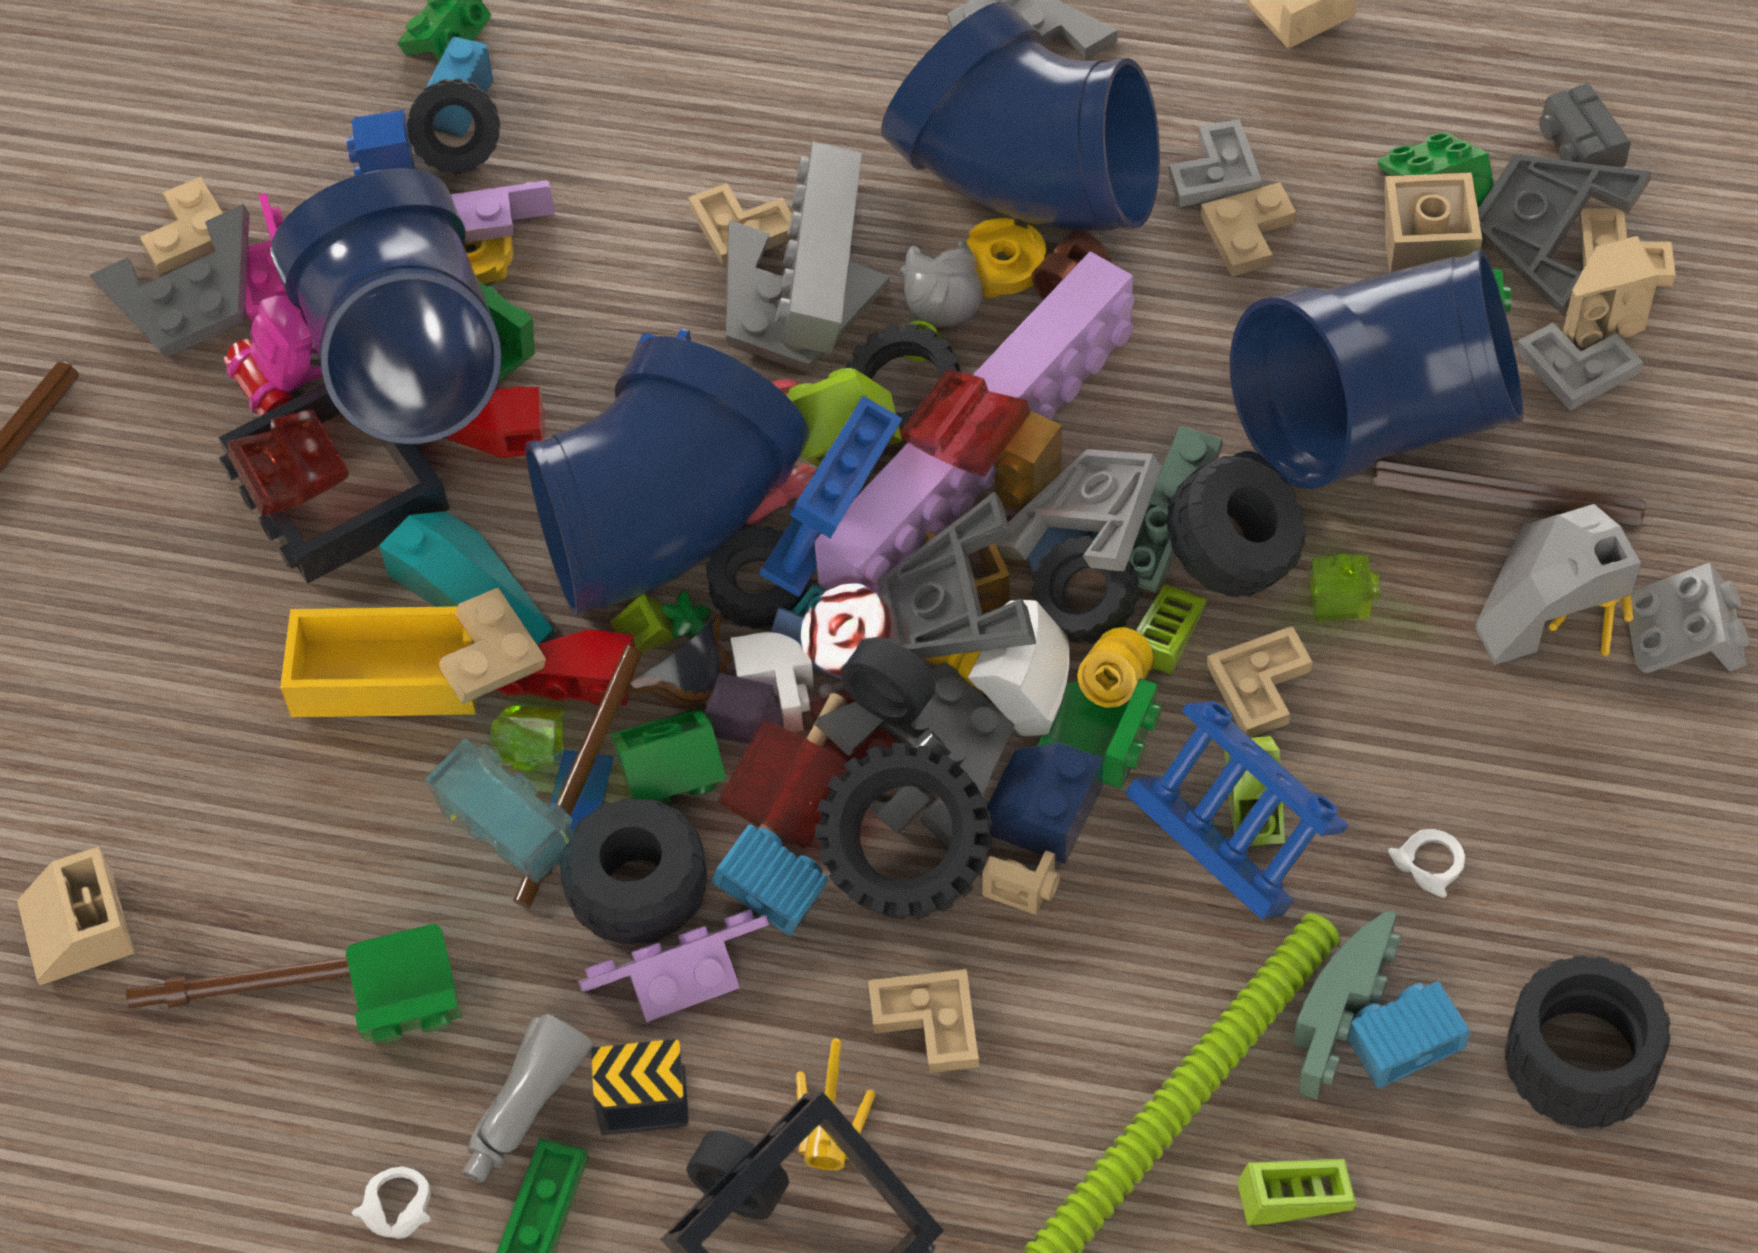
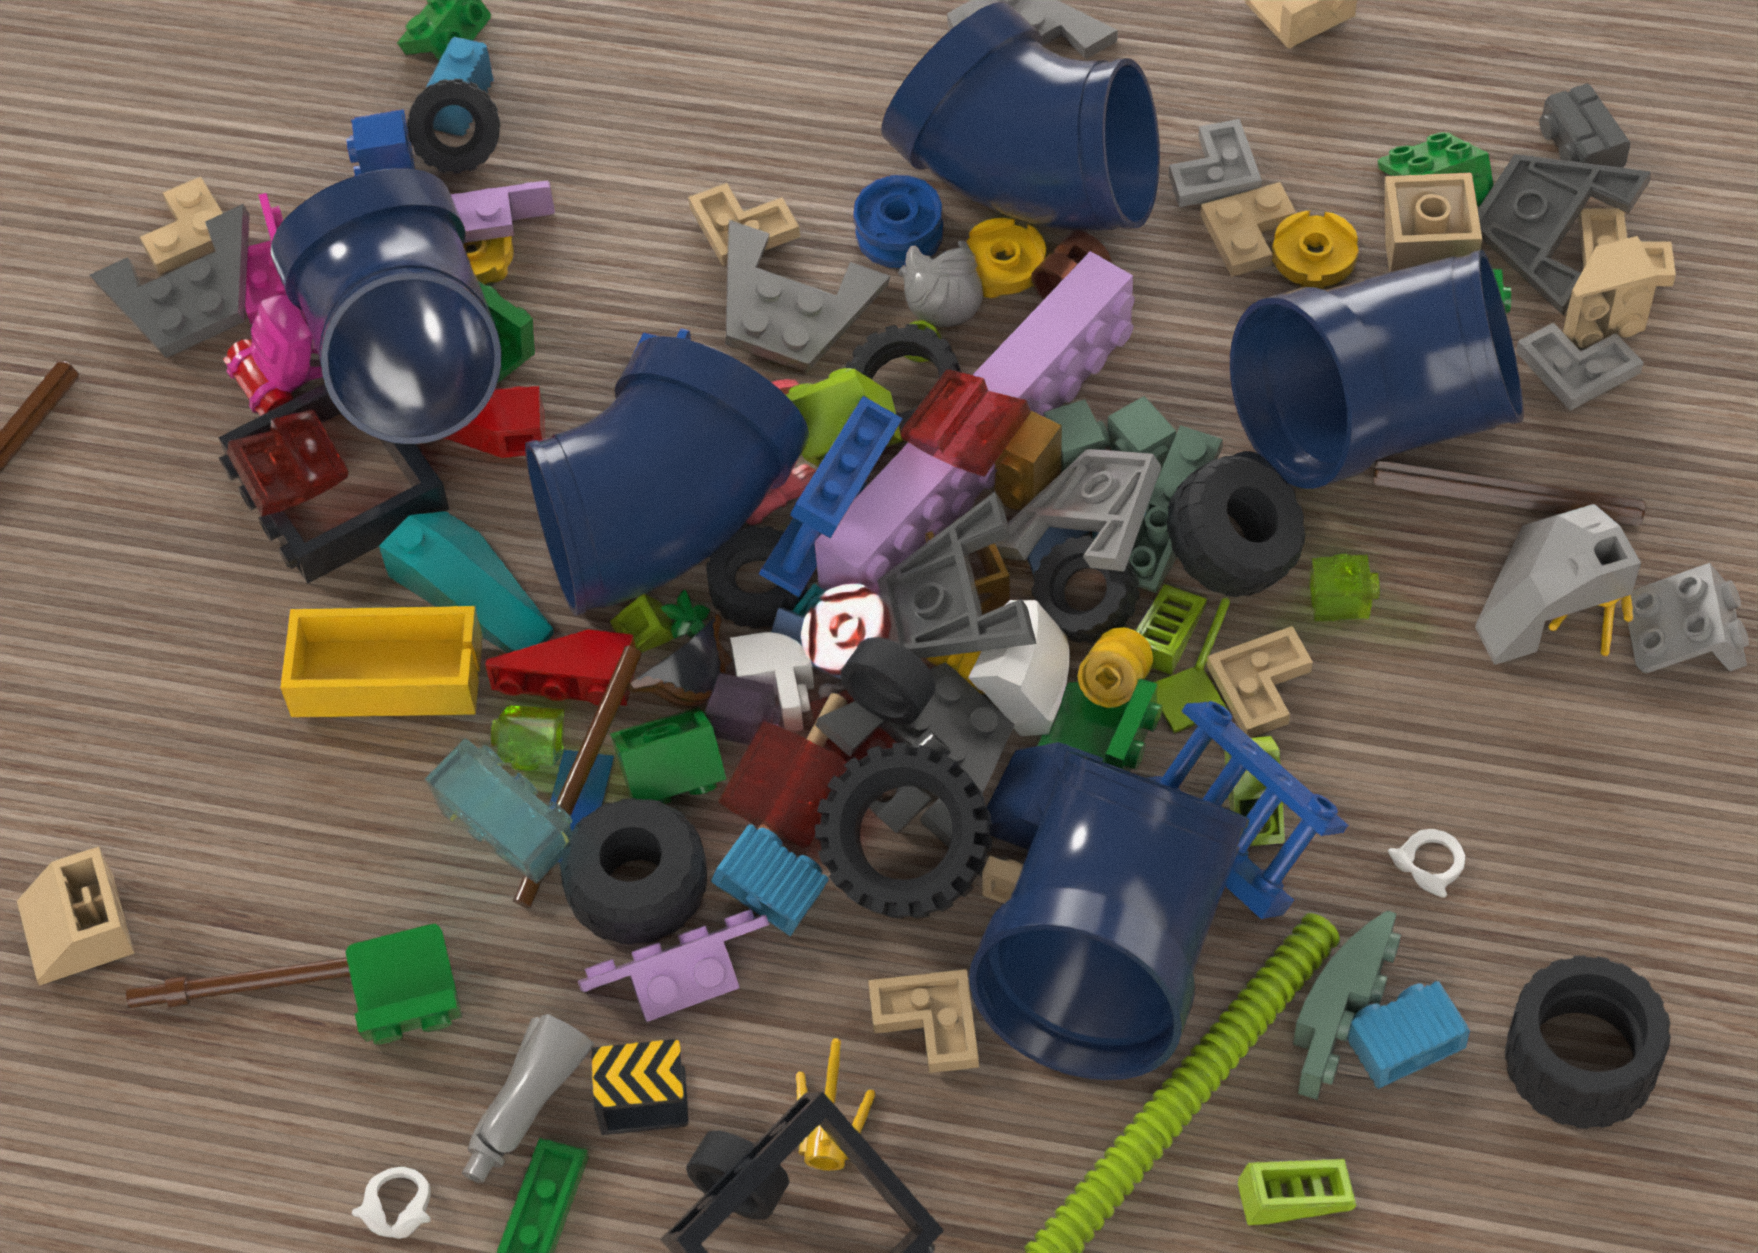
tan plate [439,588,546,704] -> none
light grey brick [775,142,862,354] -> none
none -> blue wheel [853,175,944,268]
none -> dark blue cylinder [969,751,1250,1080]
none -> sand green brick [1044,399,1110,473]
none -> sand green brick [1107,396,1176,469]
none -> lime piece [1154,597,1230,733]
none -> yellow plate [1272,211,1359,290]

